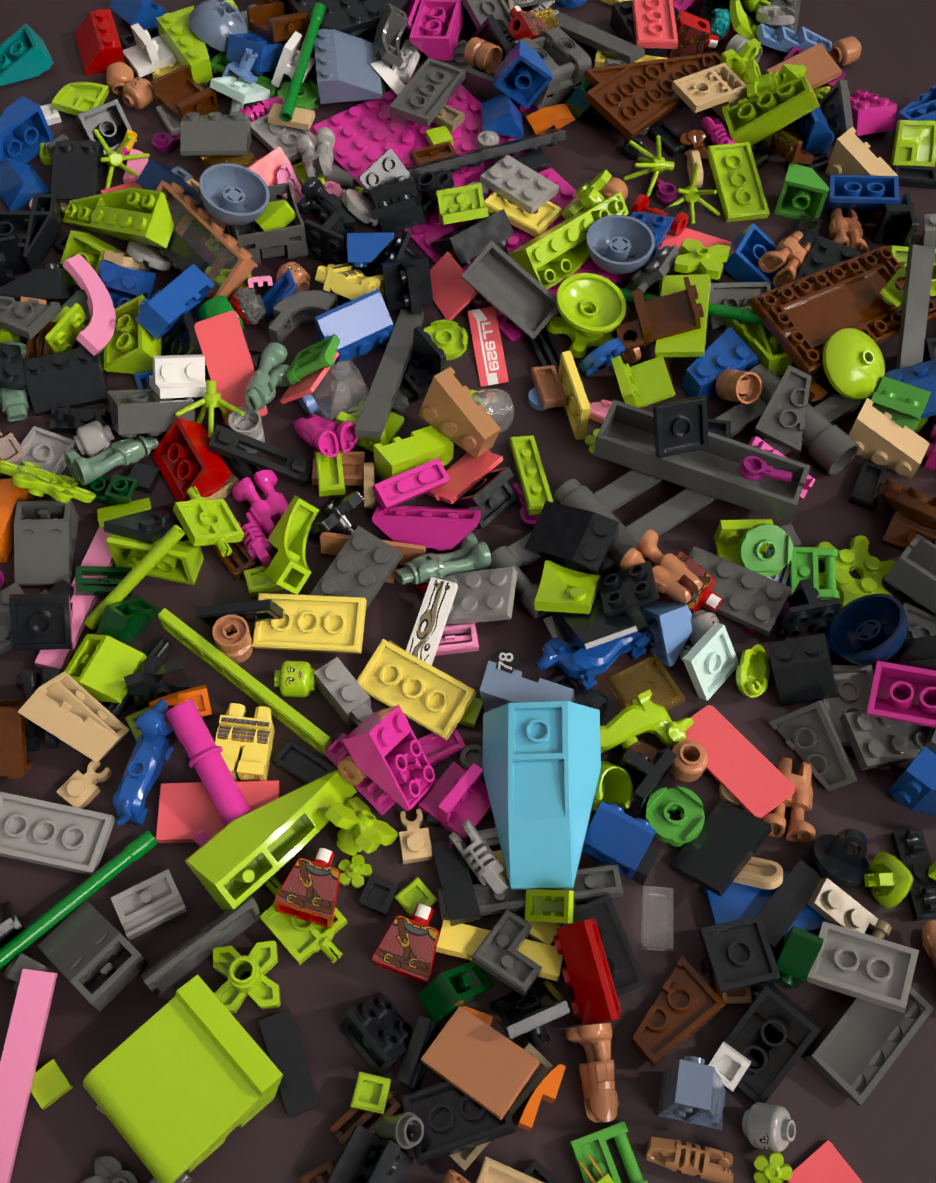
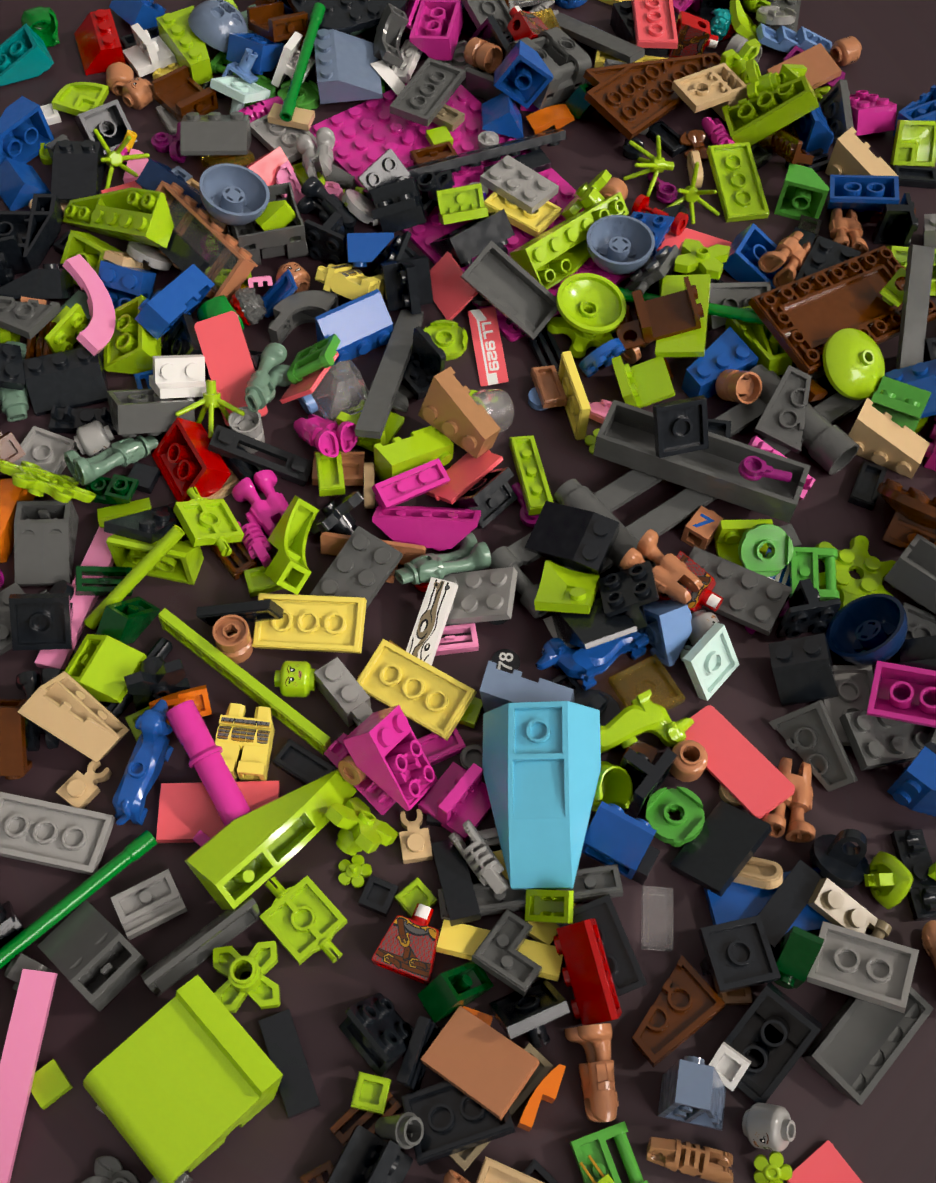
torso [274,848,340,929] -> none
lime arm [736,644,770,698] -> none
none -> green piece [21,6,60,47]
none -> magenta plate [169,122,187,163]
none -> nougat brick [681,505,724,550]

